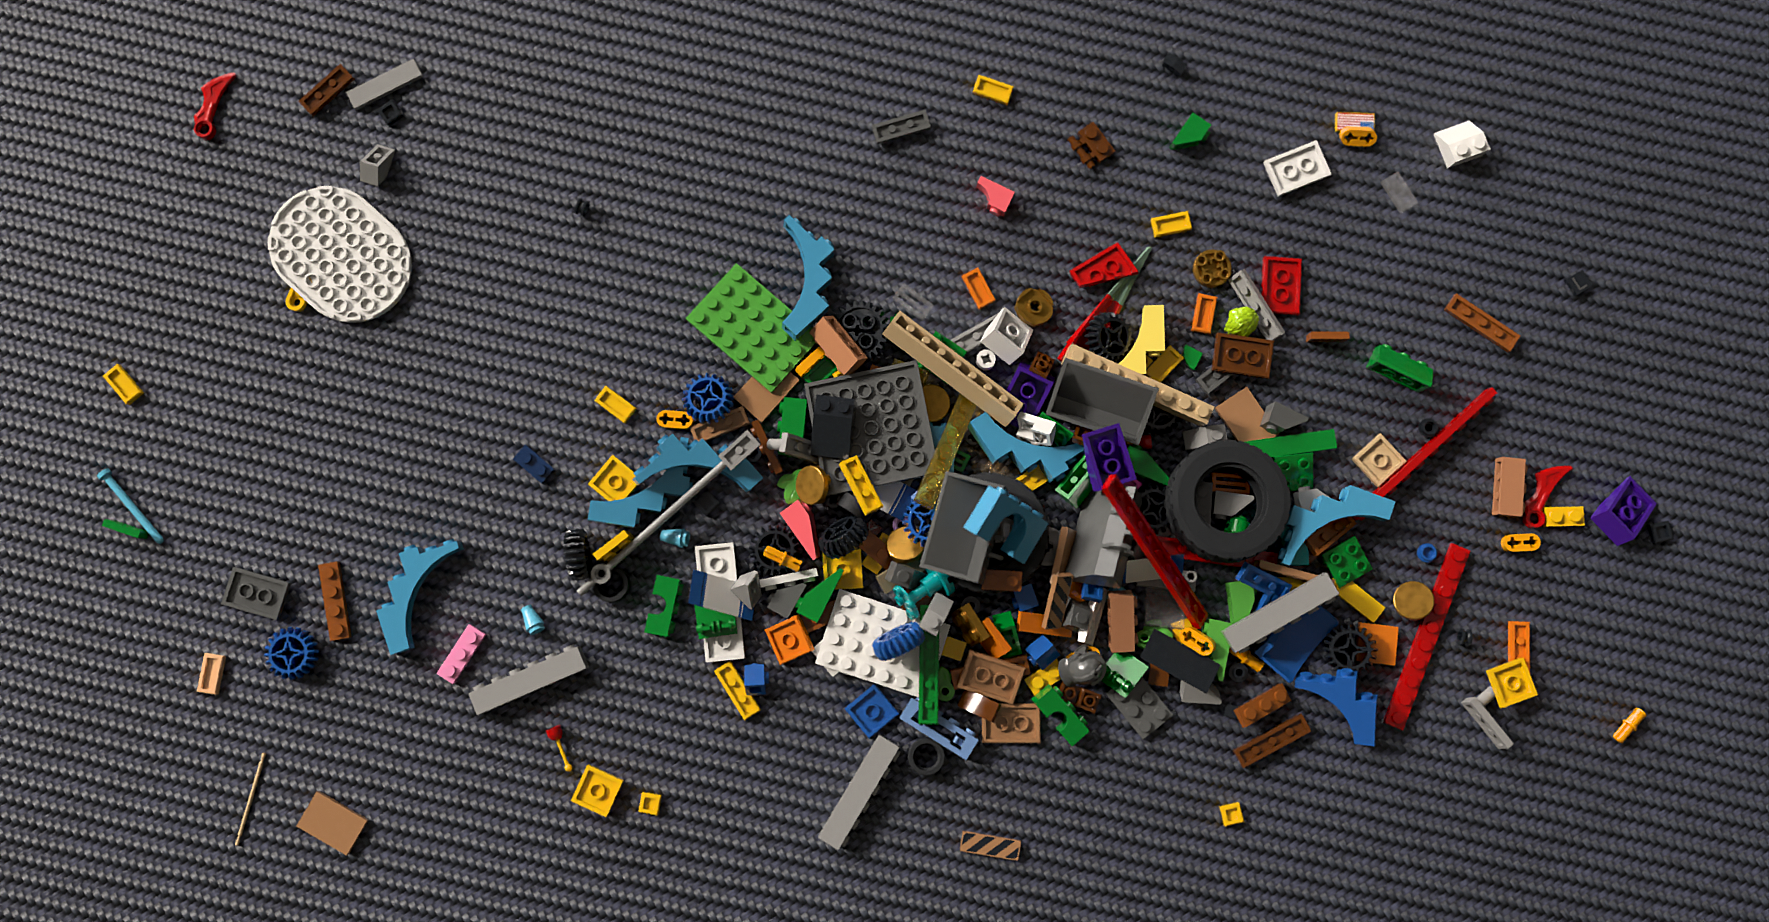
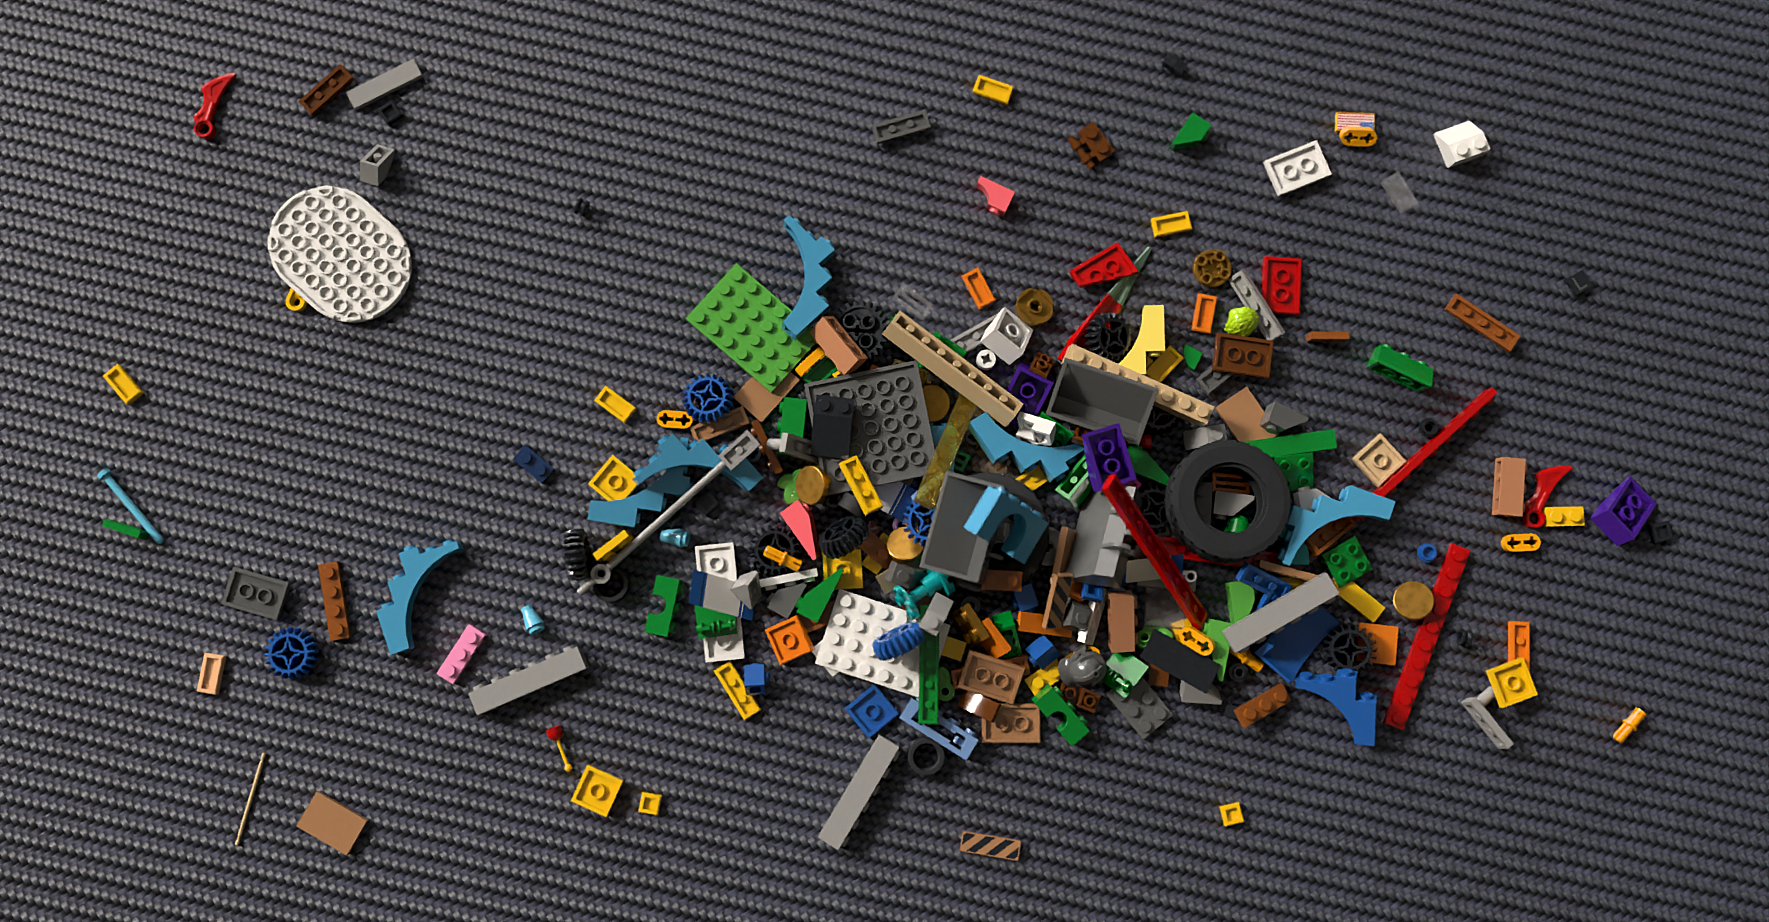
reddish brown plate [1232,713,1311,768] -> none

